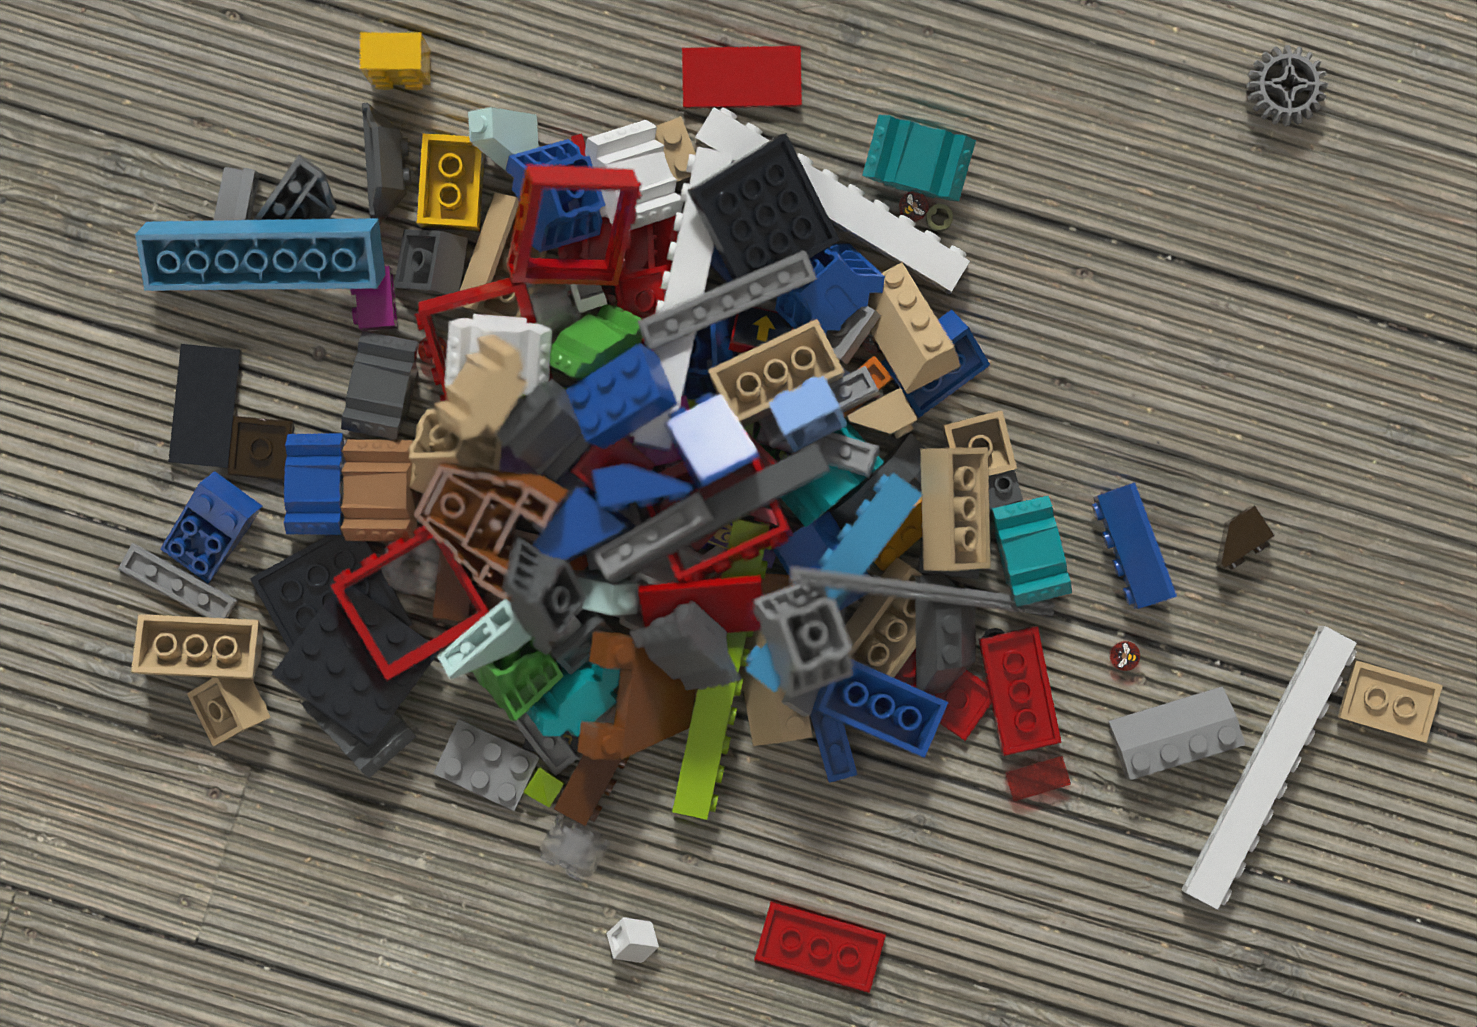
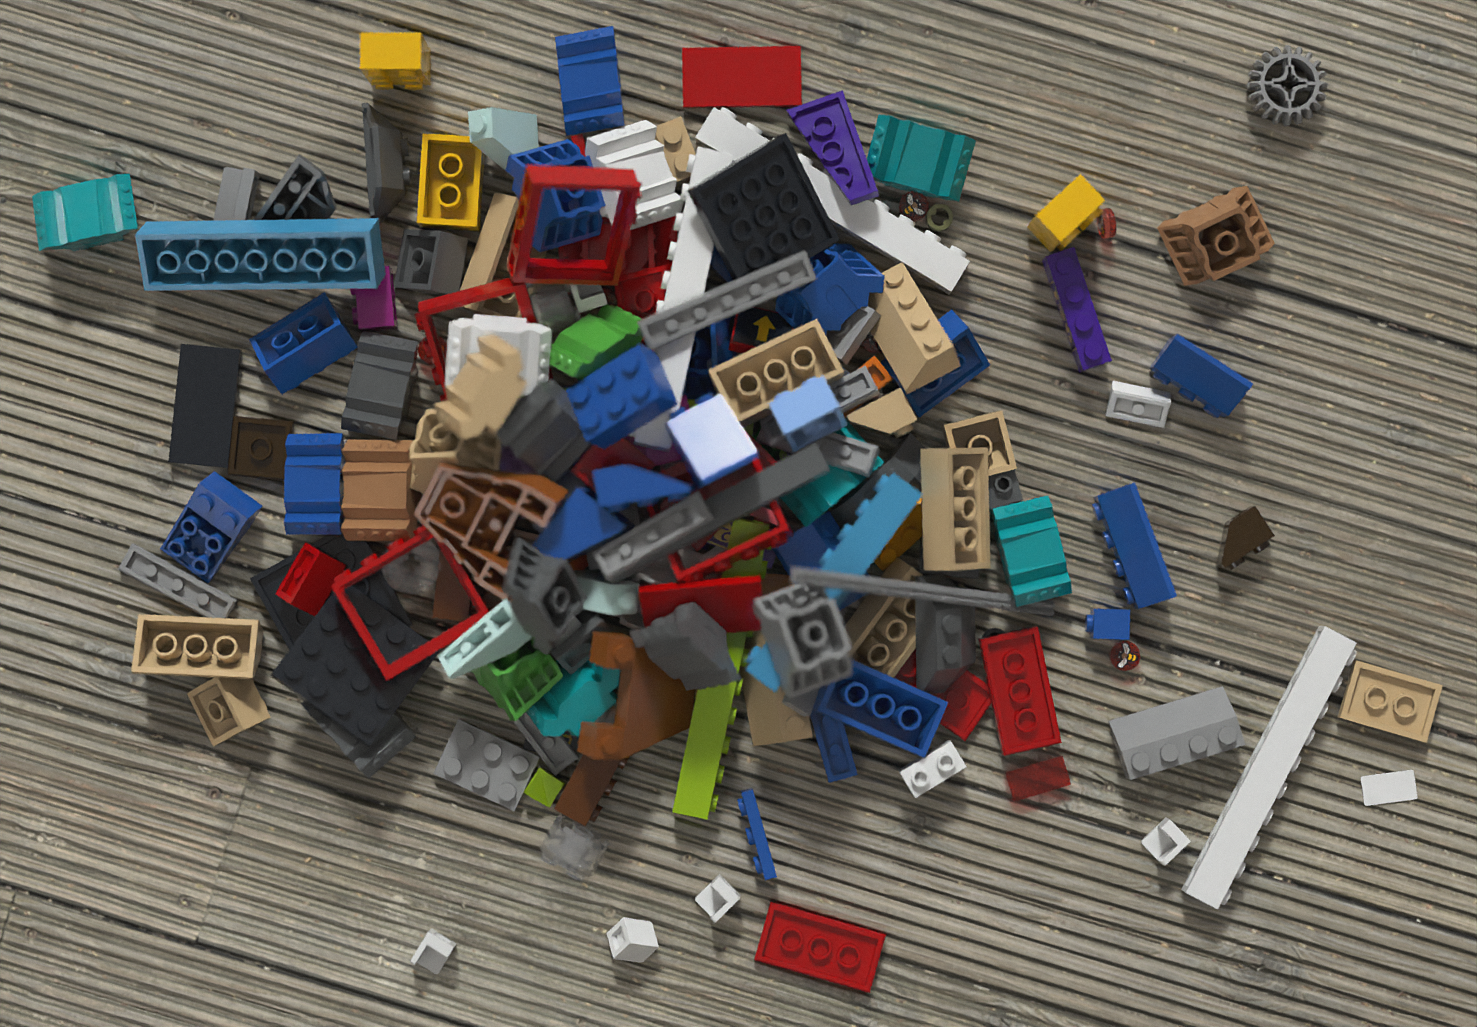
none -> teal slope [32,174,138,251]
none -> blue slope [249,292,358,395]
none -> red panel [275,542,345,616]
none -> white panel [410,928,456,974]
none -> blue slope [555,26,624,136]
none -> white panel [695,874,740,923]
none -> blue plate [737,788,777,880]
none -> dark purple wing [786,90,879,206]
none -> white brick [898,739,967,798]
none -> yellow brick [1027,174,1105,253]
none -> dark purple brick [1042,247,1112,373]
none -> blue brick [1085,609,1130,640]
none -> clear red tile [1096,208,1117,239]
none -> white slope [1106,381,1171,428]
none -> white panel [1141,817,1191,866]
none -> blue slope [1149,334,1253,419]
none -> medium nougat slope [1157,186,1275,286]
none -> white sticker [1361,770,1417,806]

